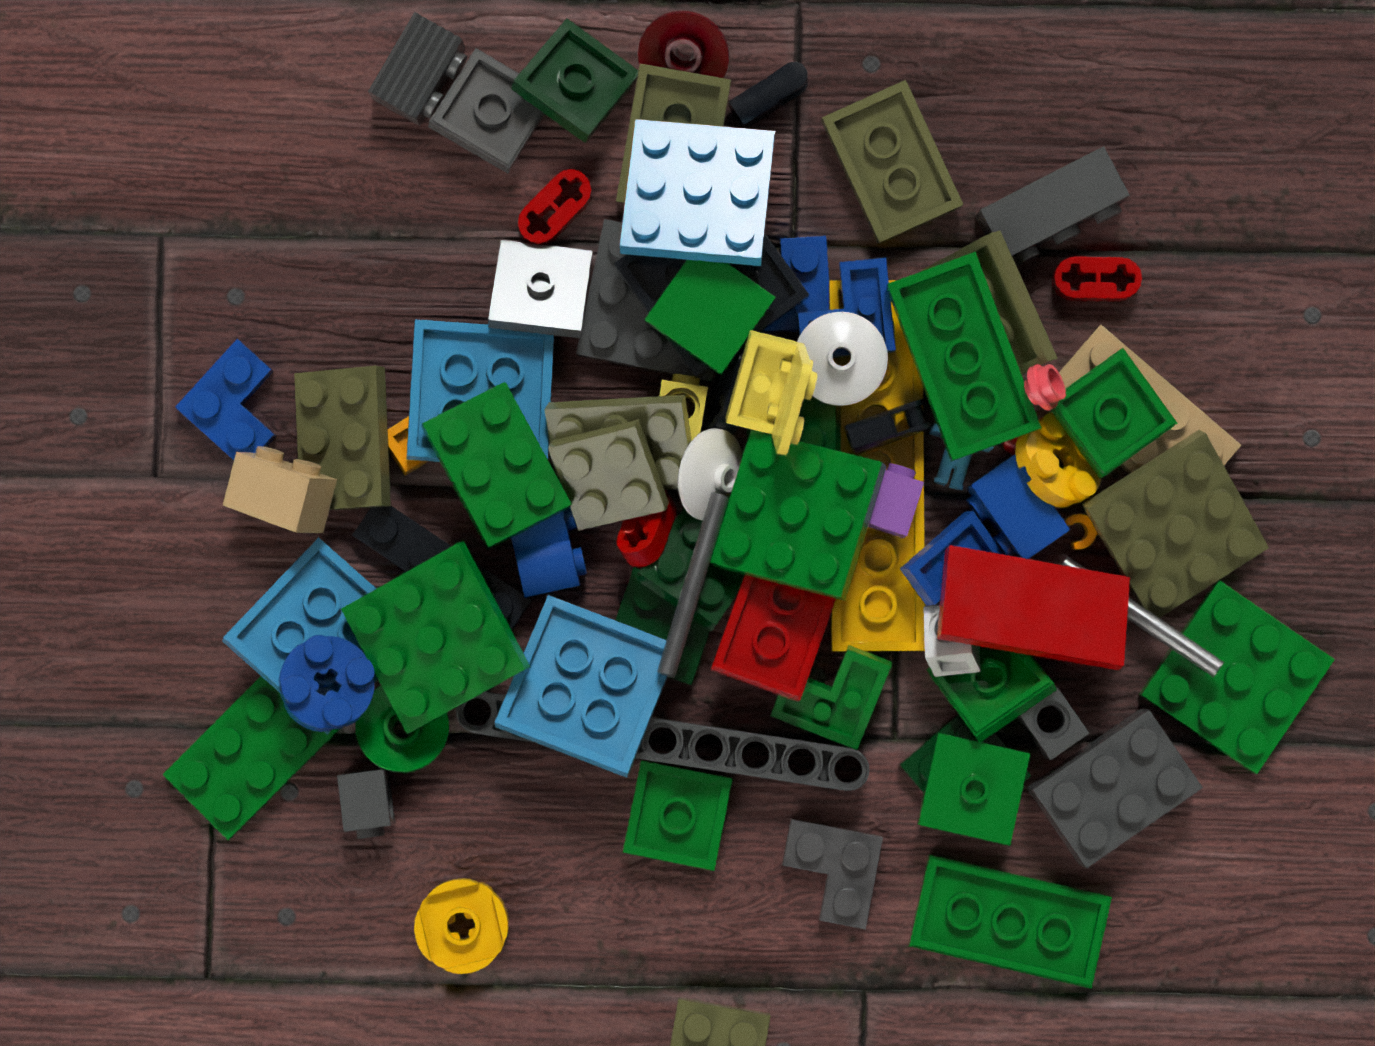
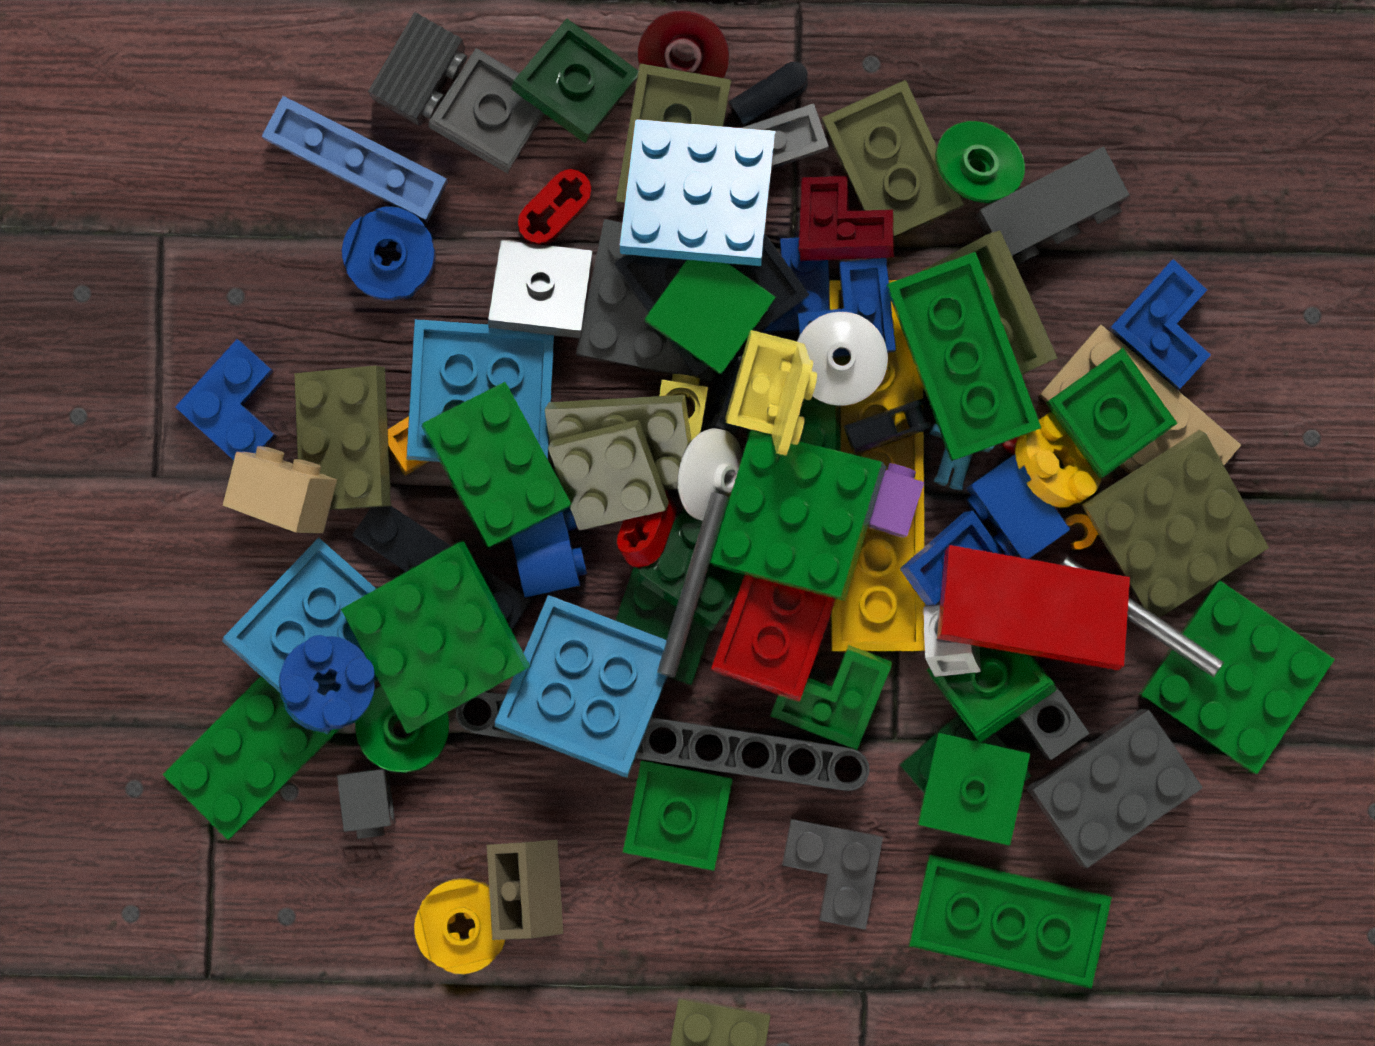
coral plate [1024,364,1066,411] -> none
red beam [1052,256,1142,302] -> none
none -> medium blue plate [262,96,448,222]
none -> blue plate [342,207,436,301]
none -> dark tan brick [487,840,563,940]
none -> light grey plate [743,103,829,169]
none -> dark red plate [799,176,894,261]
none -> green dish [935,121,1025,203]
none -> blue plate [1109,259,1211,390]

